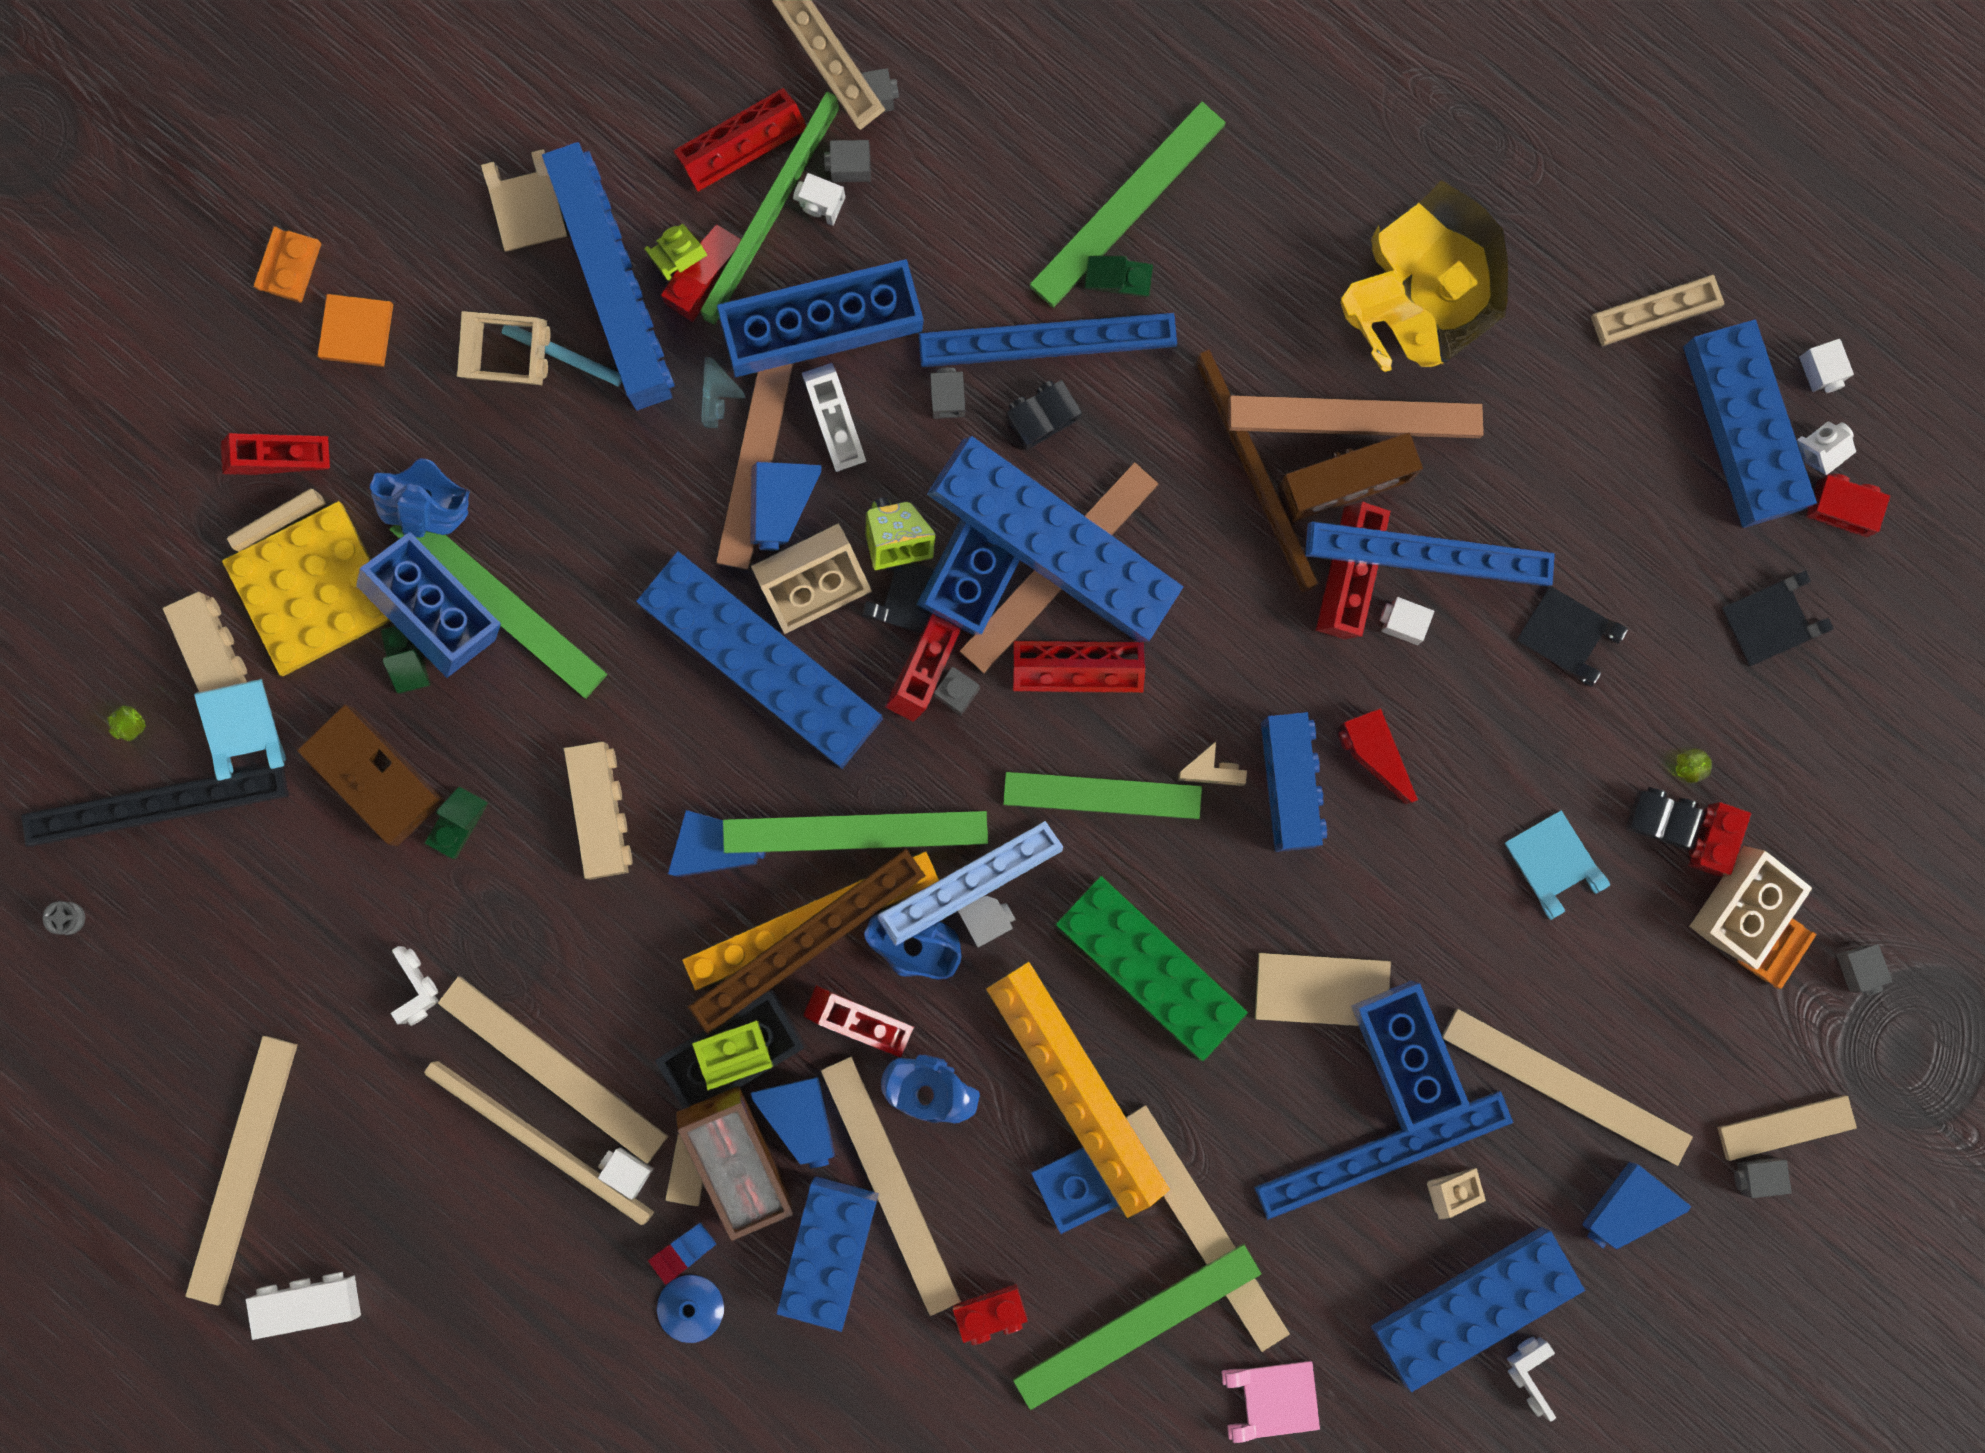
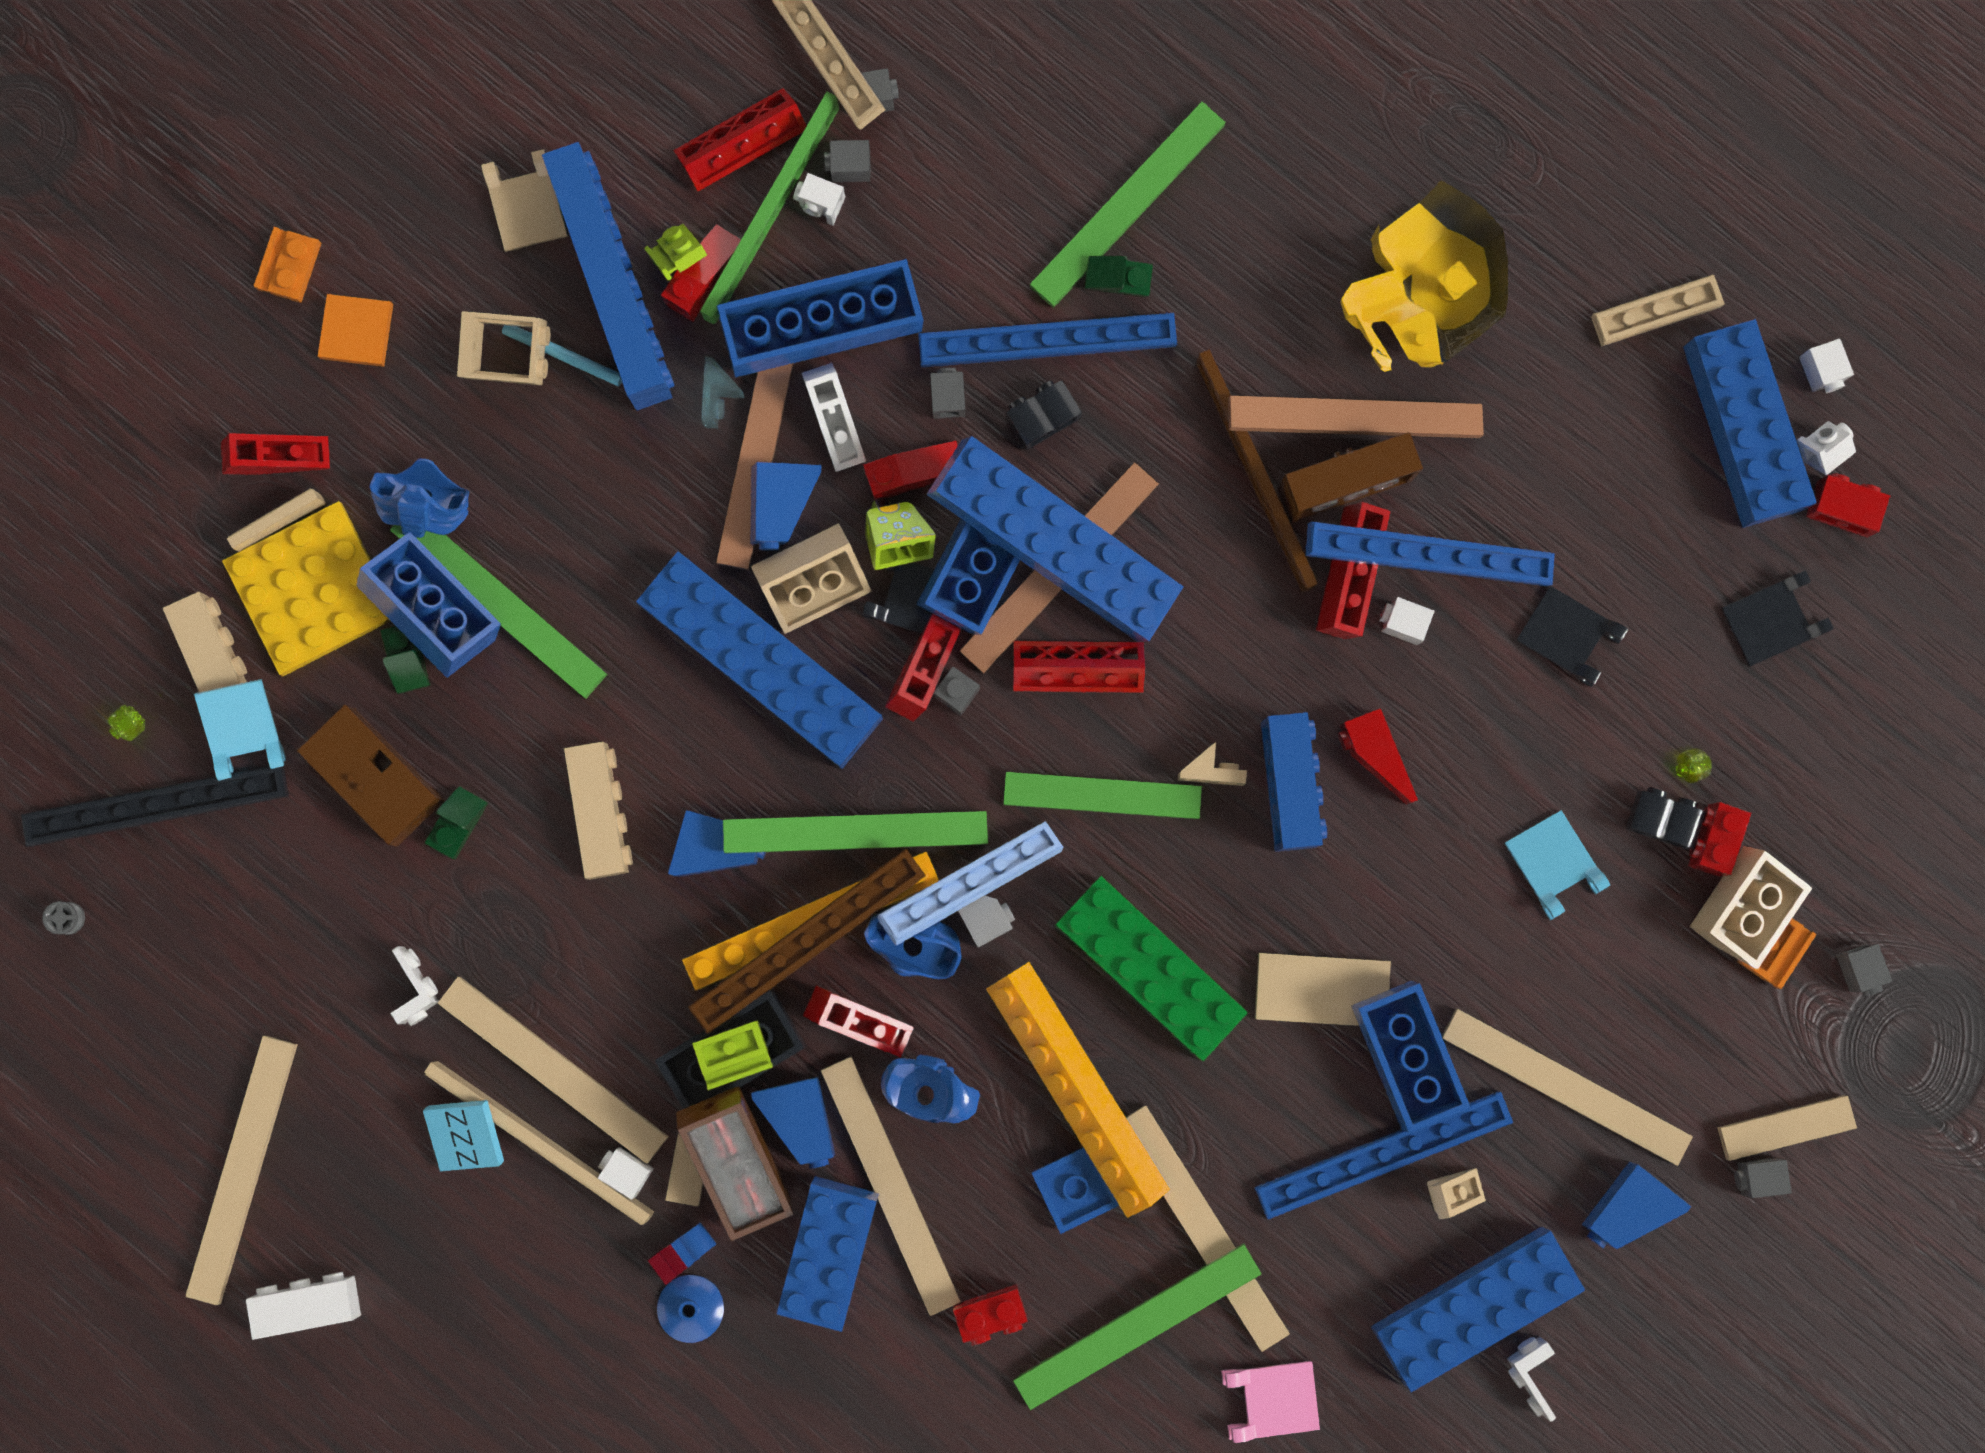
none -> medium azure tile [423,1100,504,1171]
none -> red slope [863,441,958,501]

